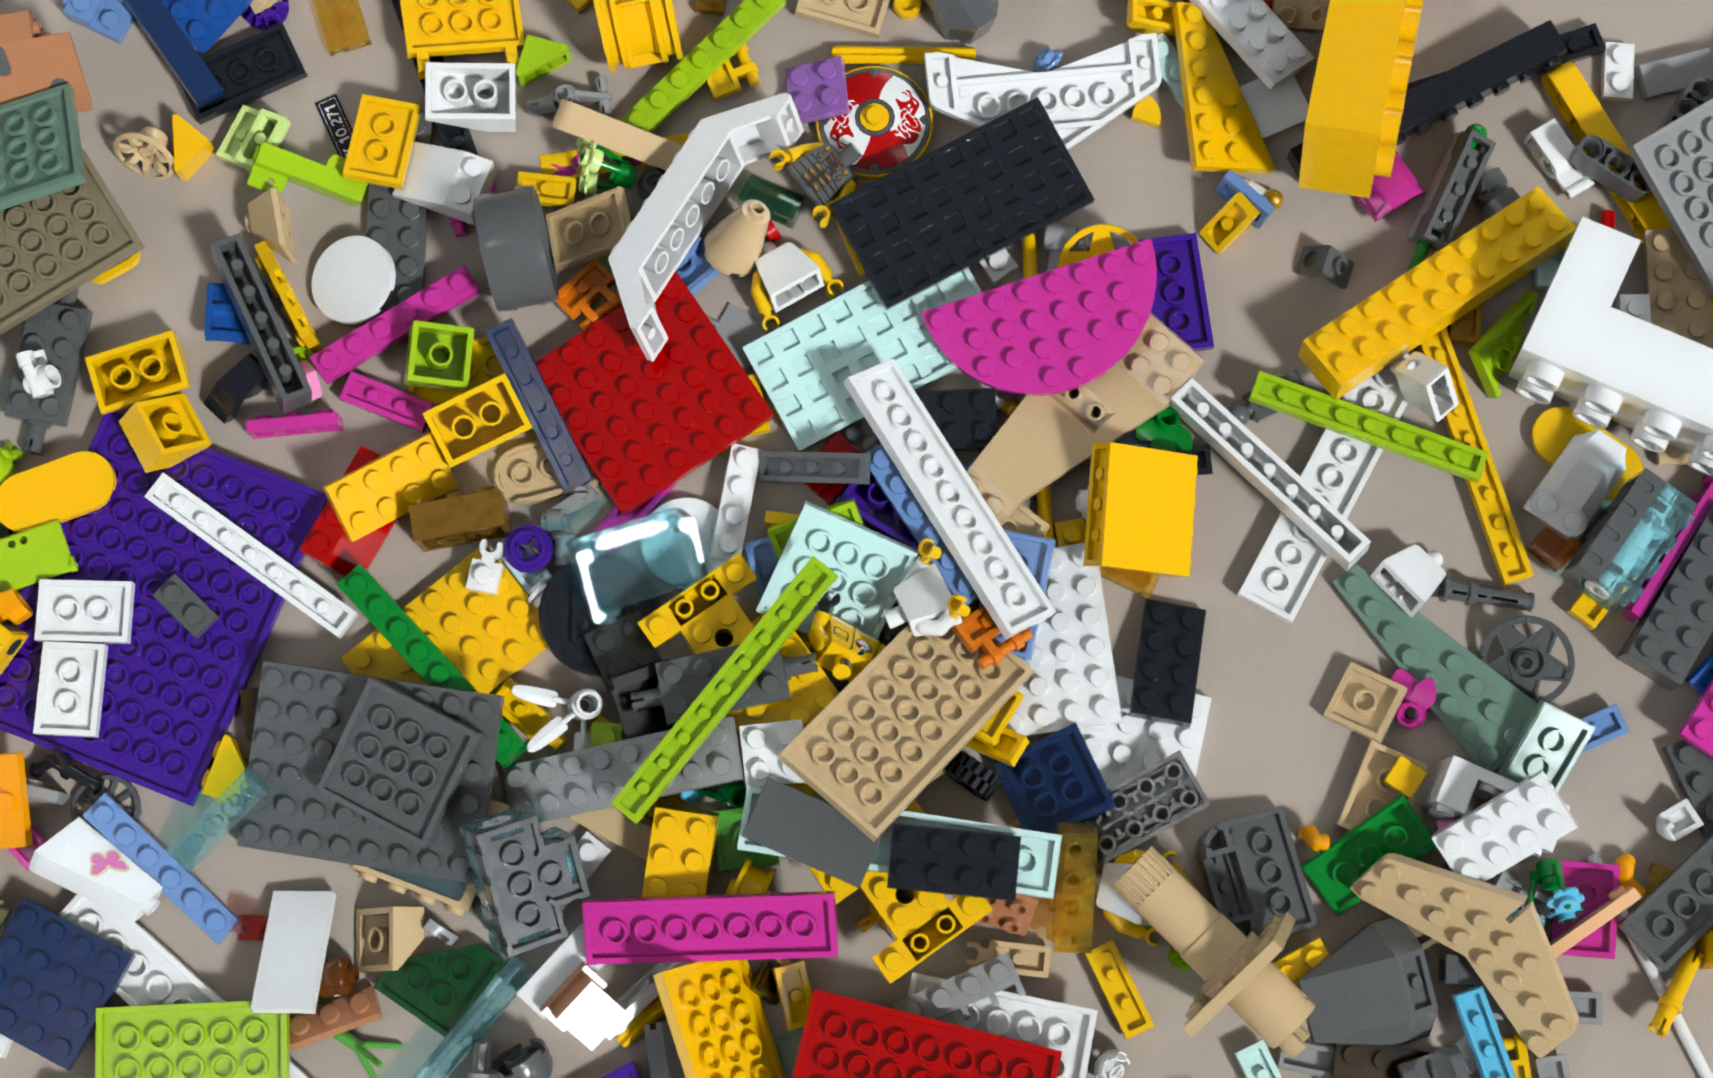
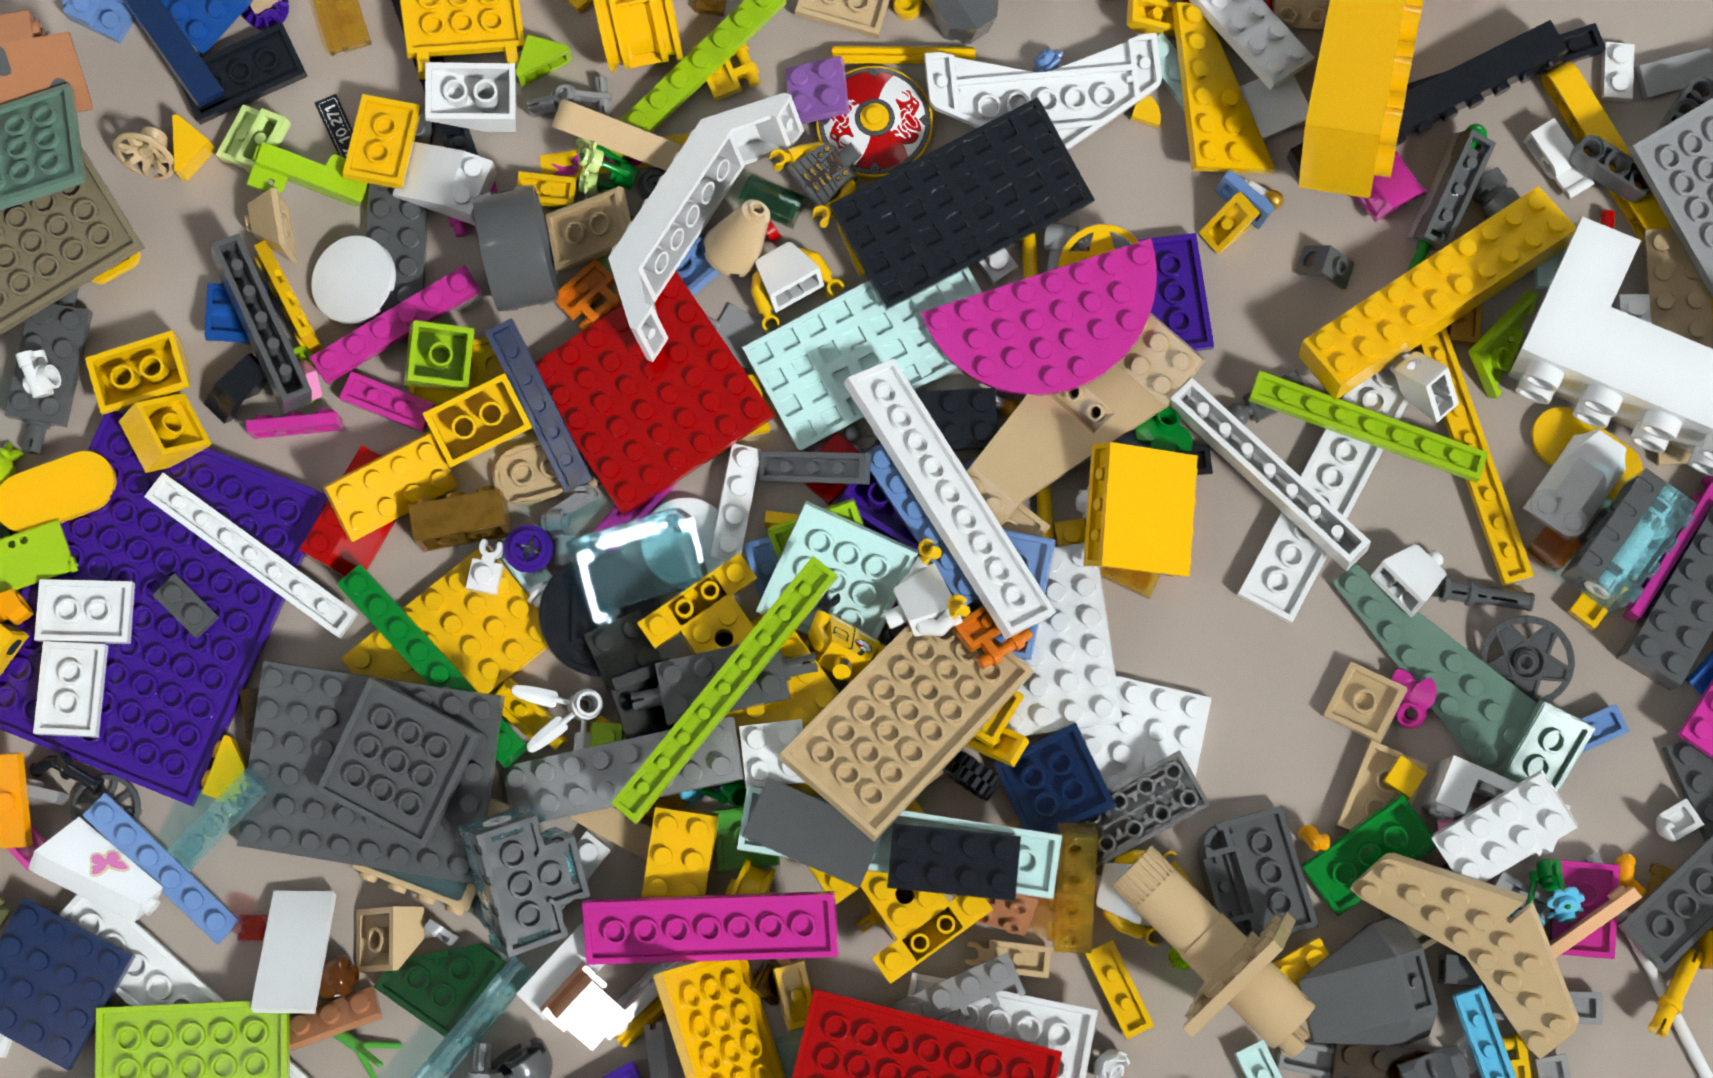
black plate [1129,599,1206,727] -> none

